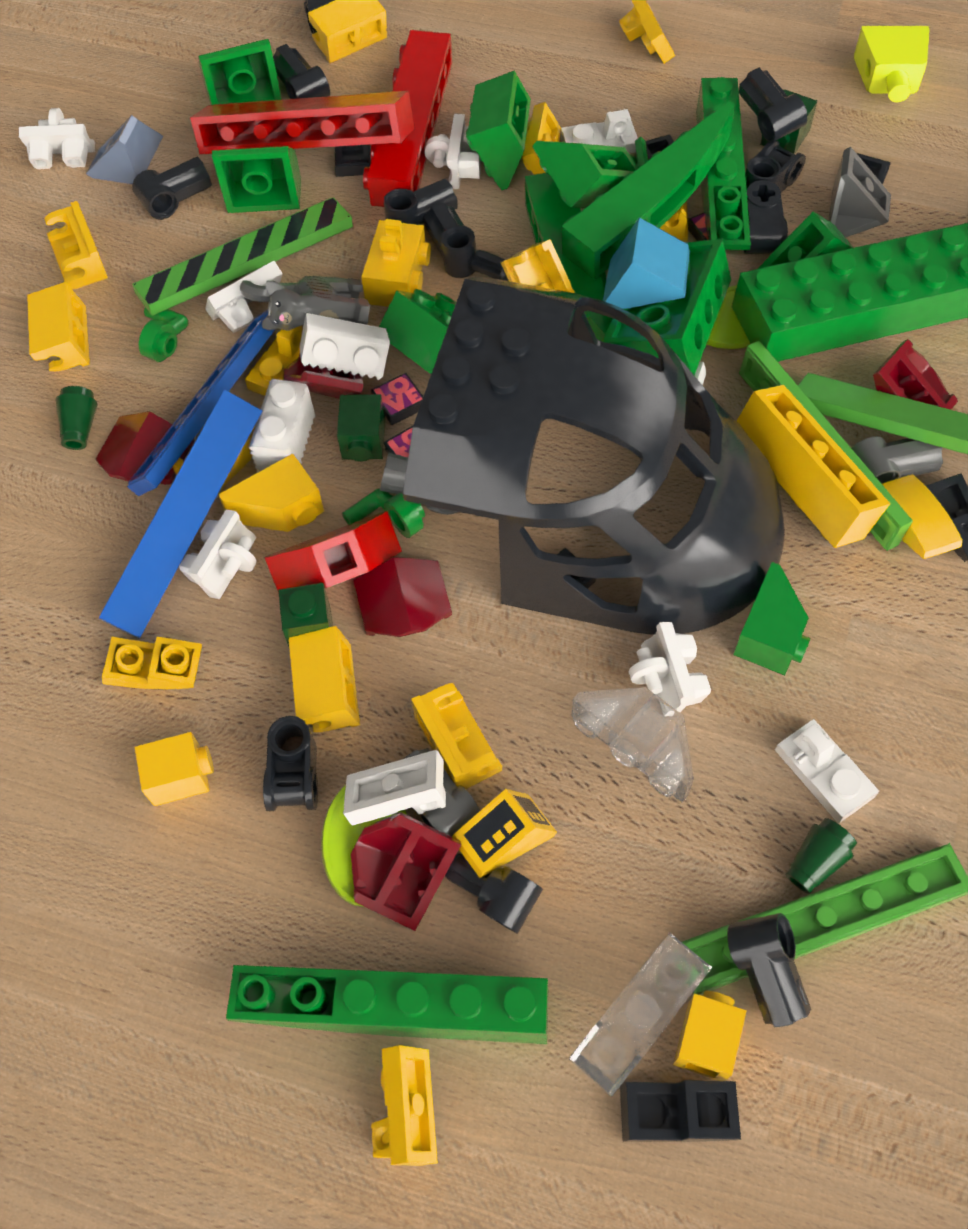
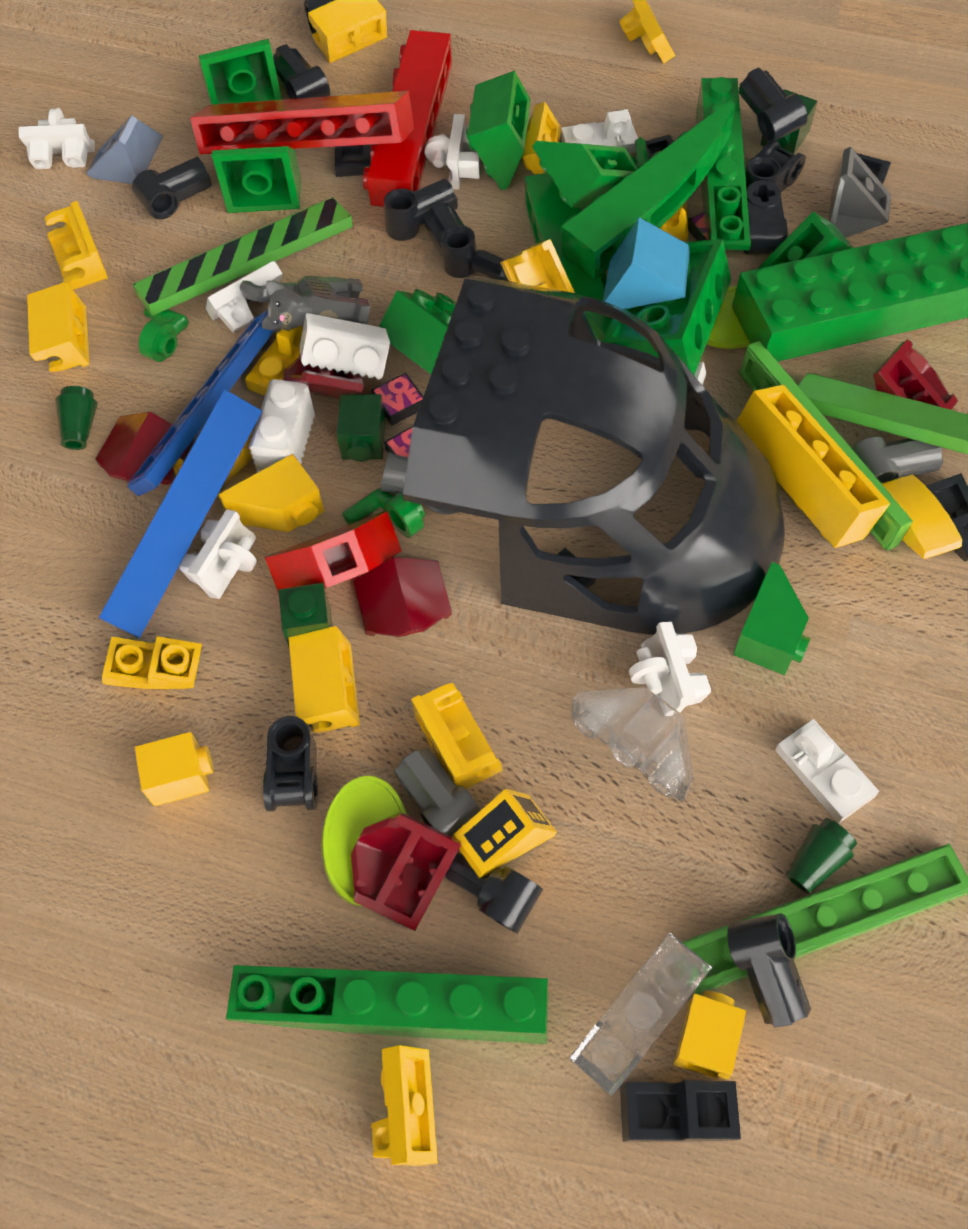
white hinge [343,749,446,826] -> none
yellow brick [361,219,431,307] -> none
neon yellow torso [854,26,930,102] -> none

